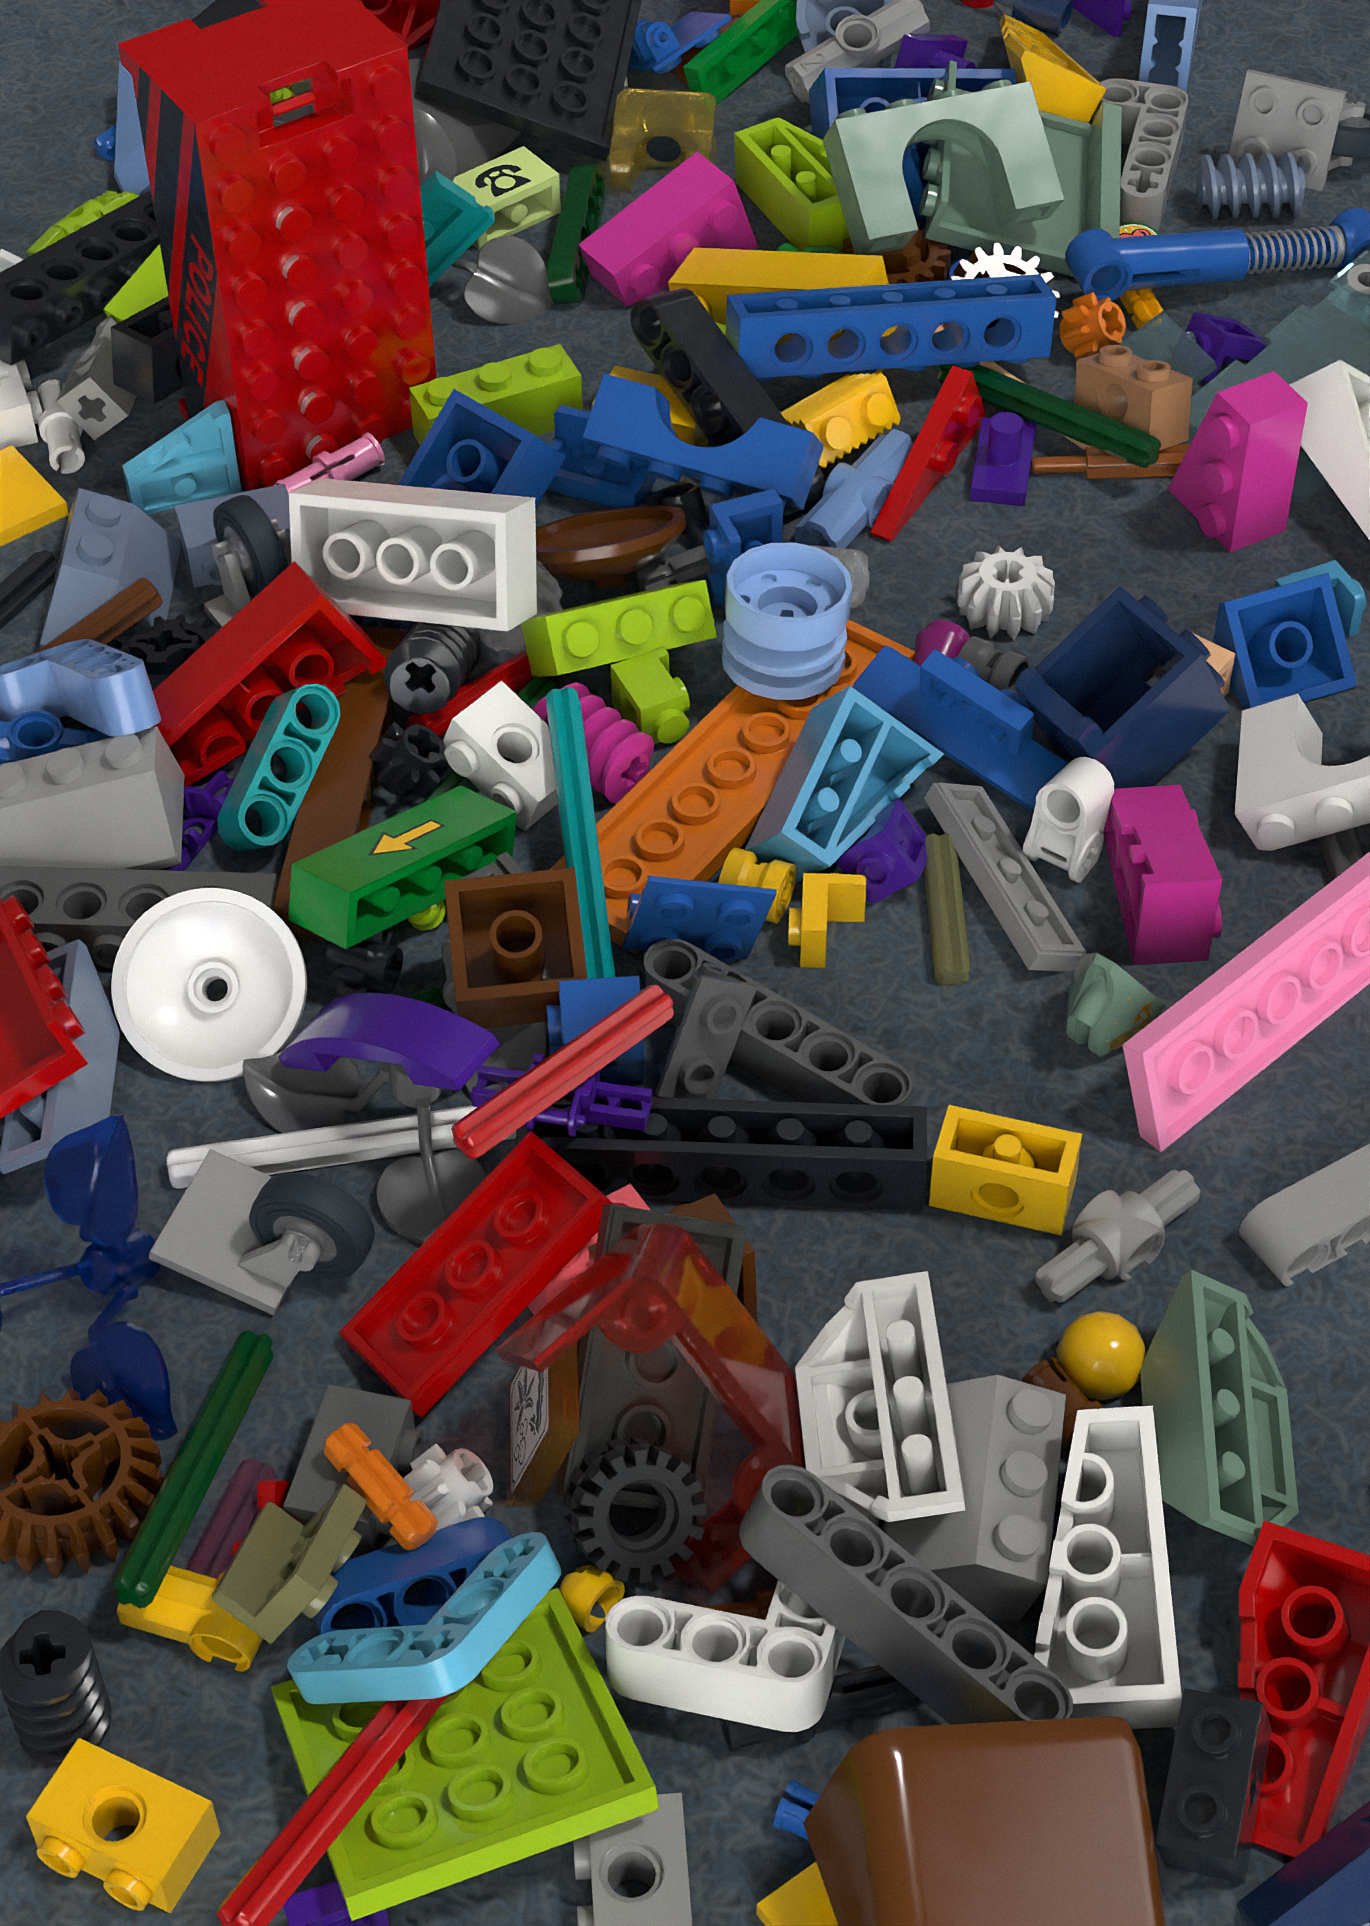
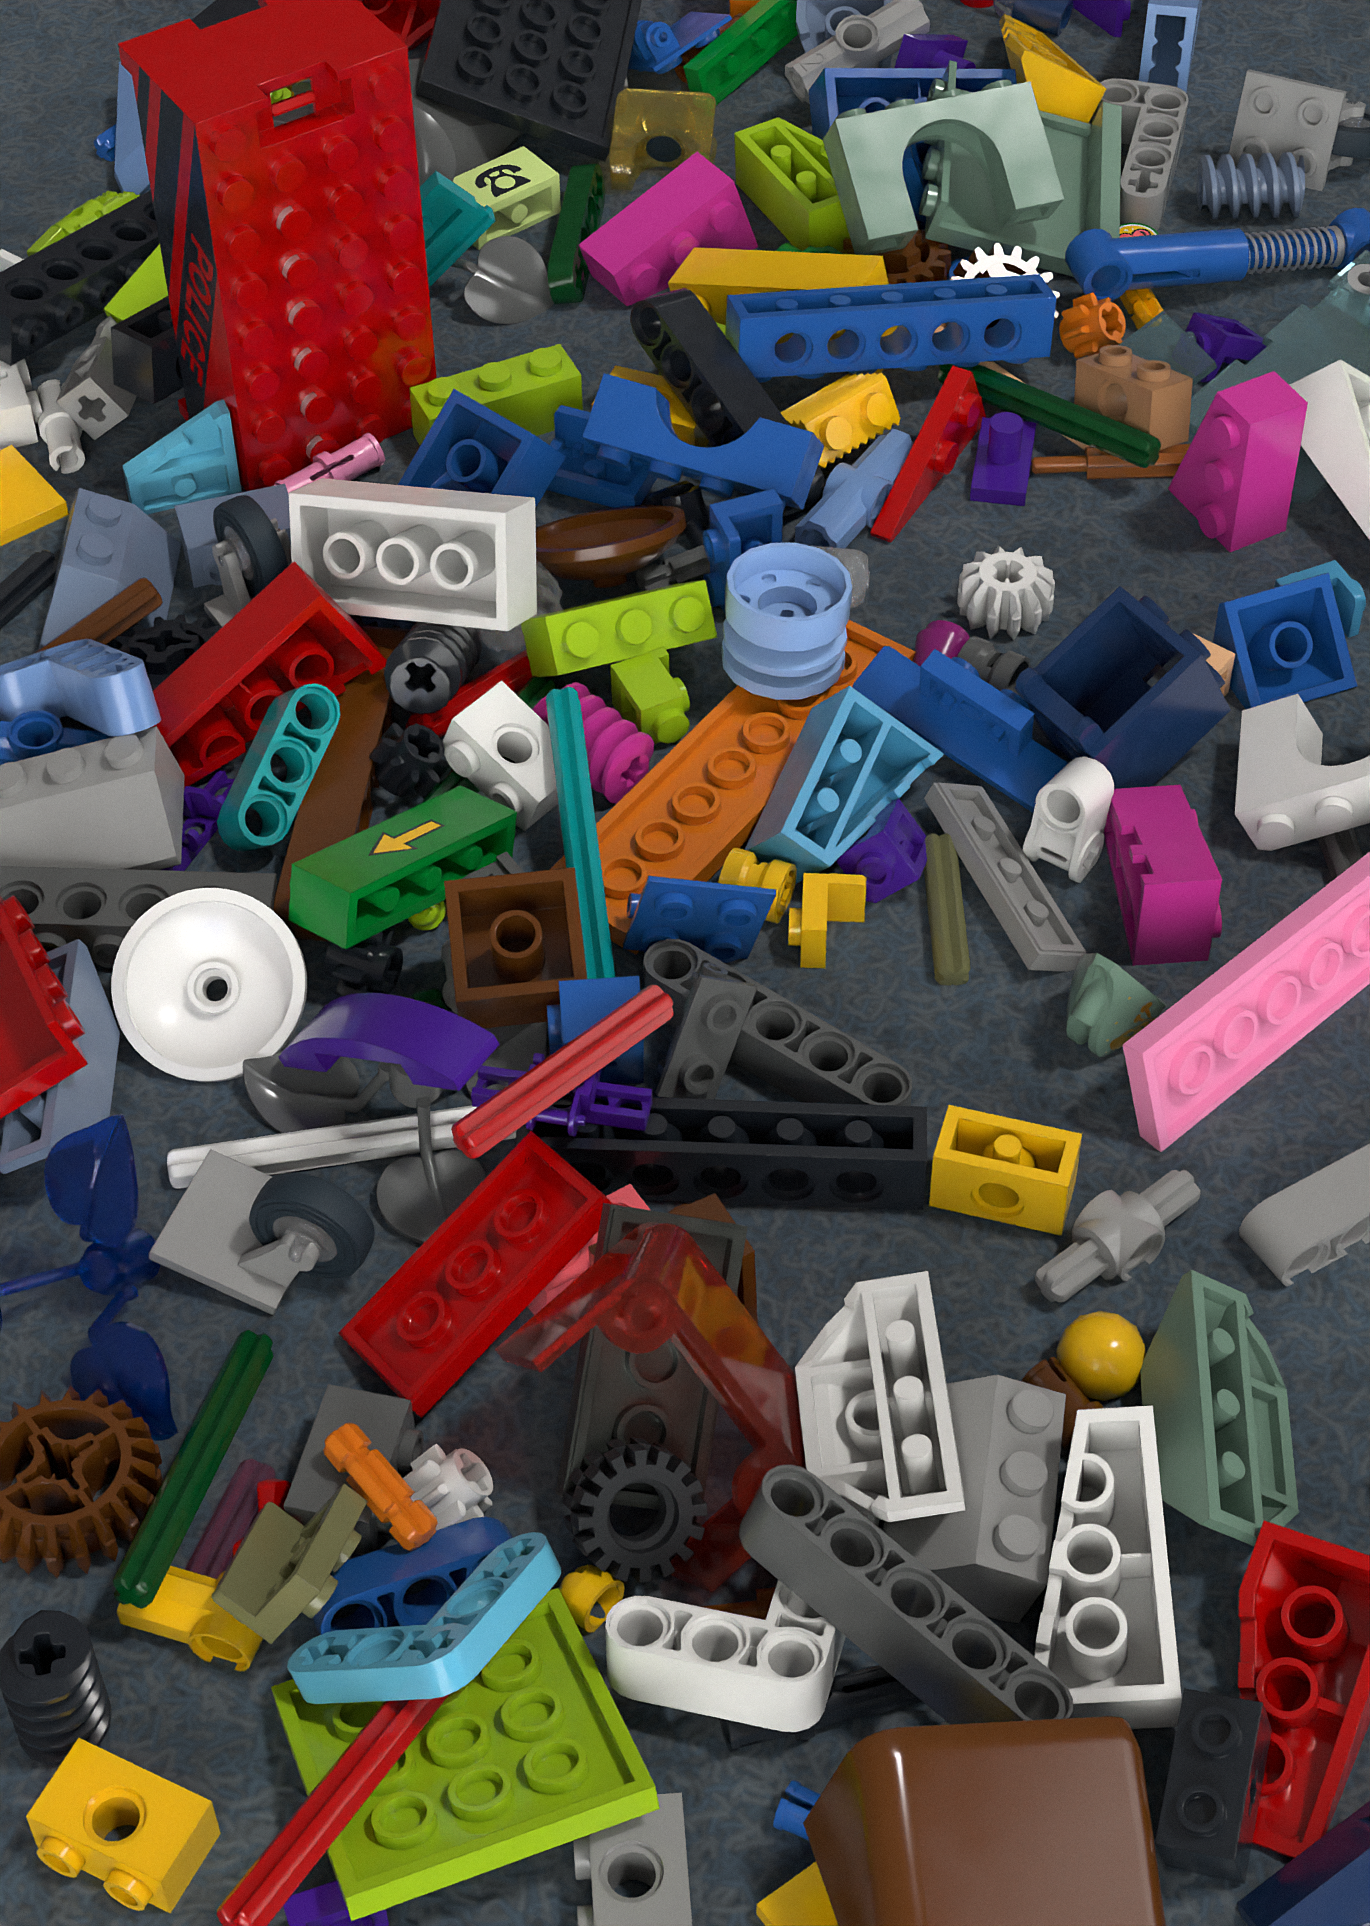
tile [509,1306,579,1507] -> none

